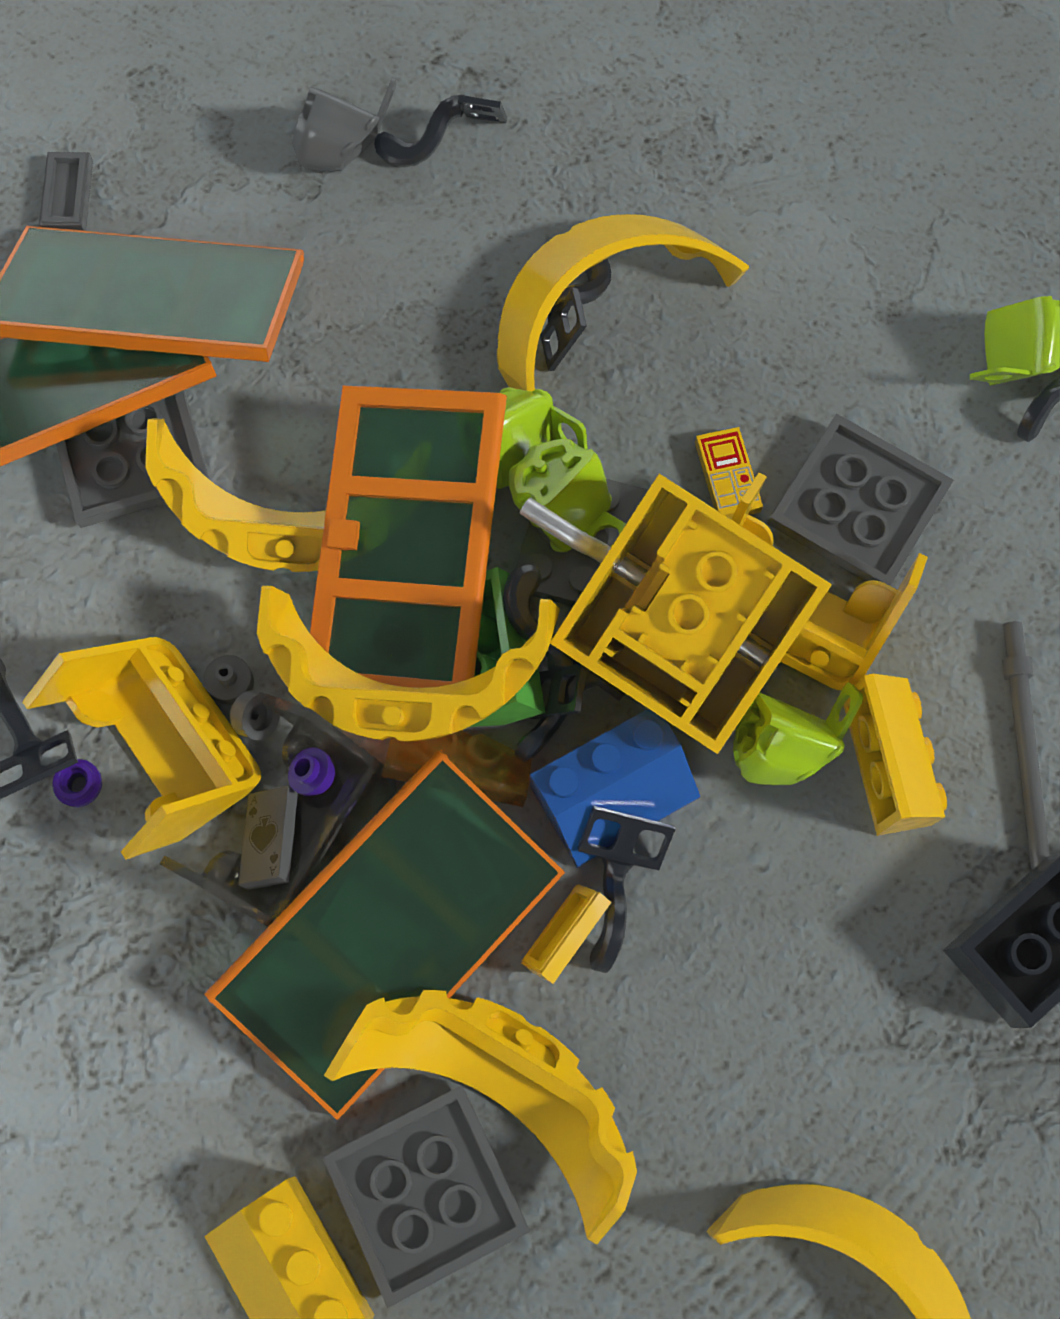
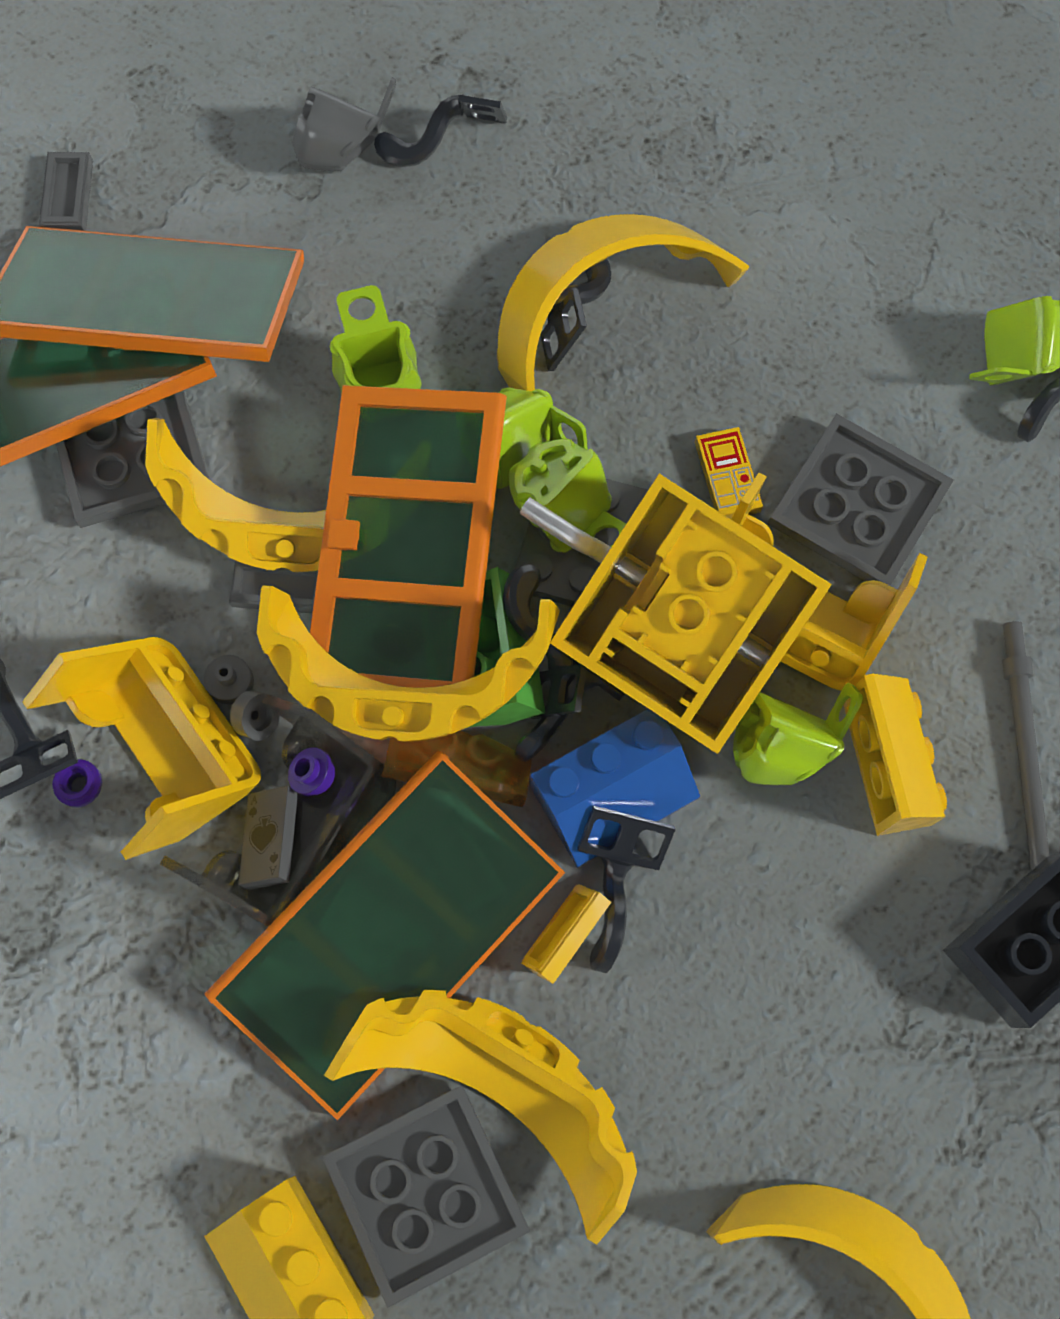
none -> dark grey tile [229,560,318,613]
none -> lime piece [329,285,422,424]

